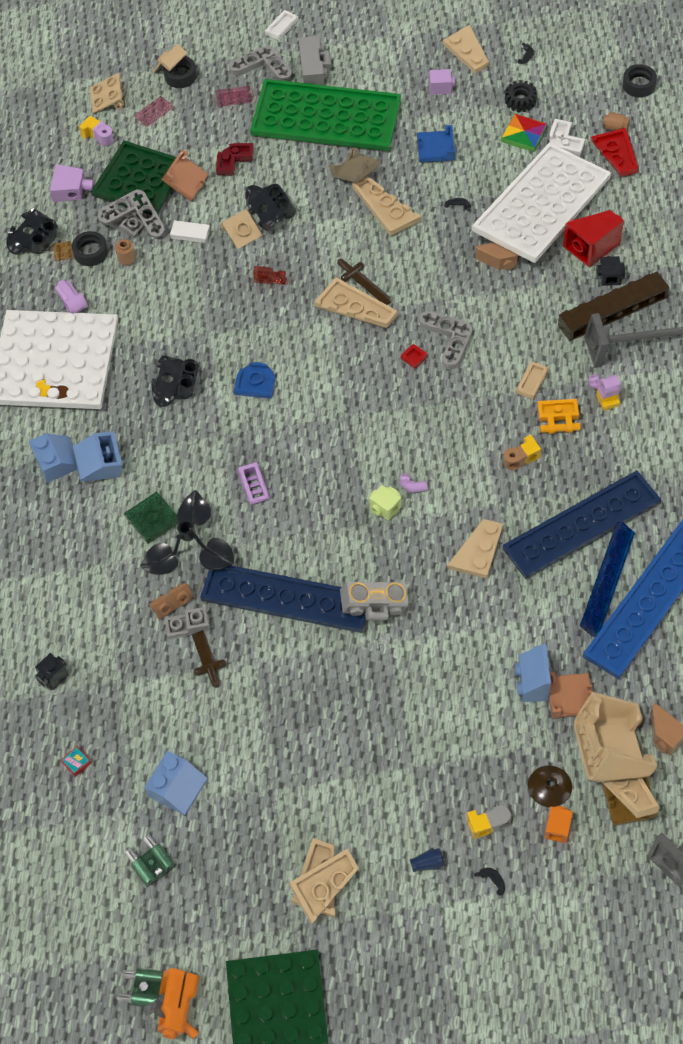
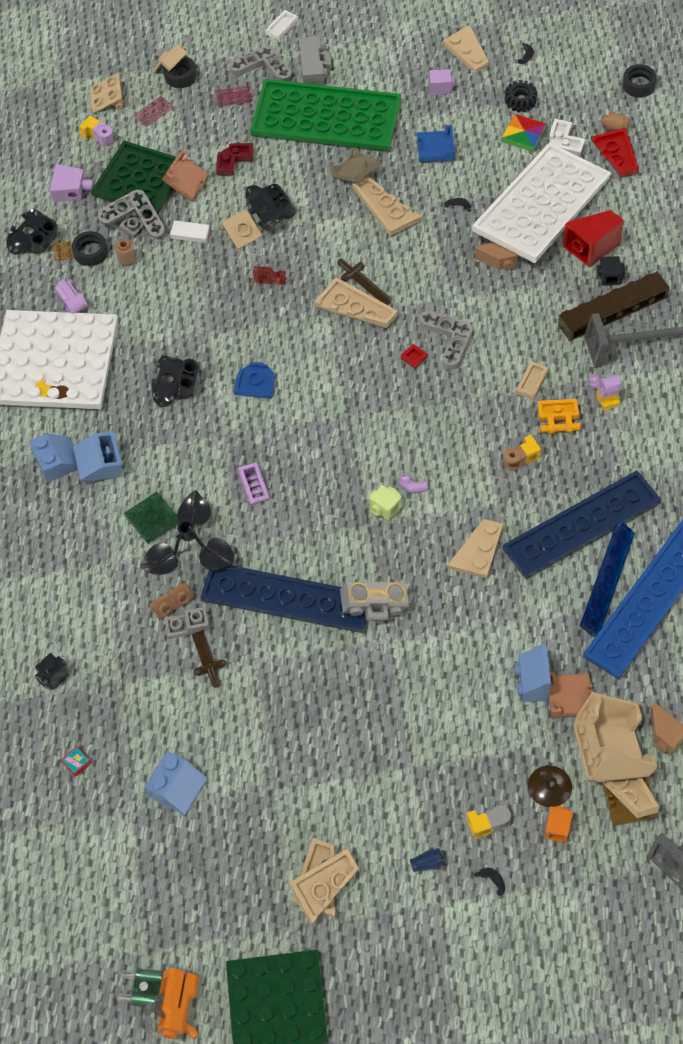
clear green piece [125,835,176,887] -> none

